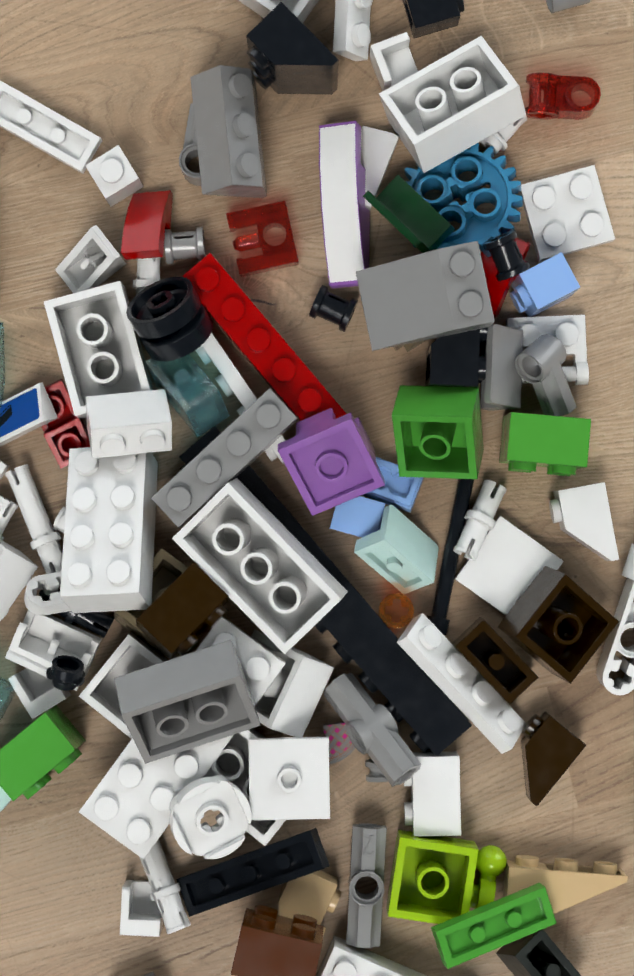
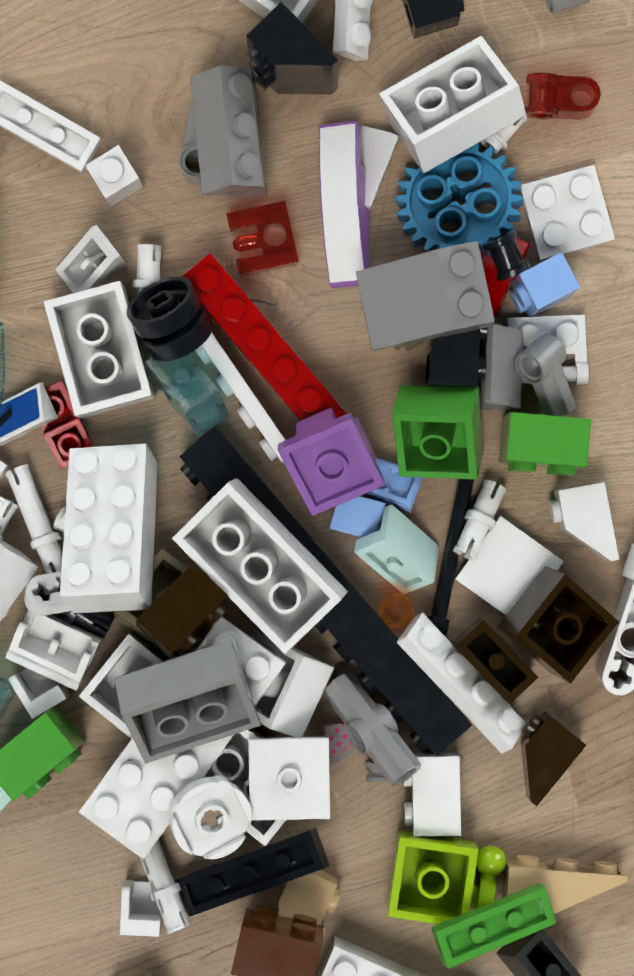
black plate [46,655,85,691] -> none
white brick [85,389,172,458] -> none
red slope [121,190,173,260] -> none
light grey brick [151,388,298,528] -> none
light grey bush [164,227,206,264] -> none
black bush [309,285,358,332] -> none
light grey piece [346,823,387,948] -> none
dark green panel [363,175,455,253] -> none
white panel [369,32,418,91] -> none

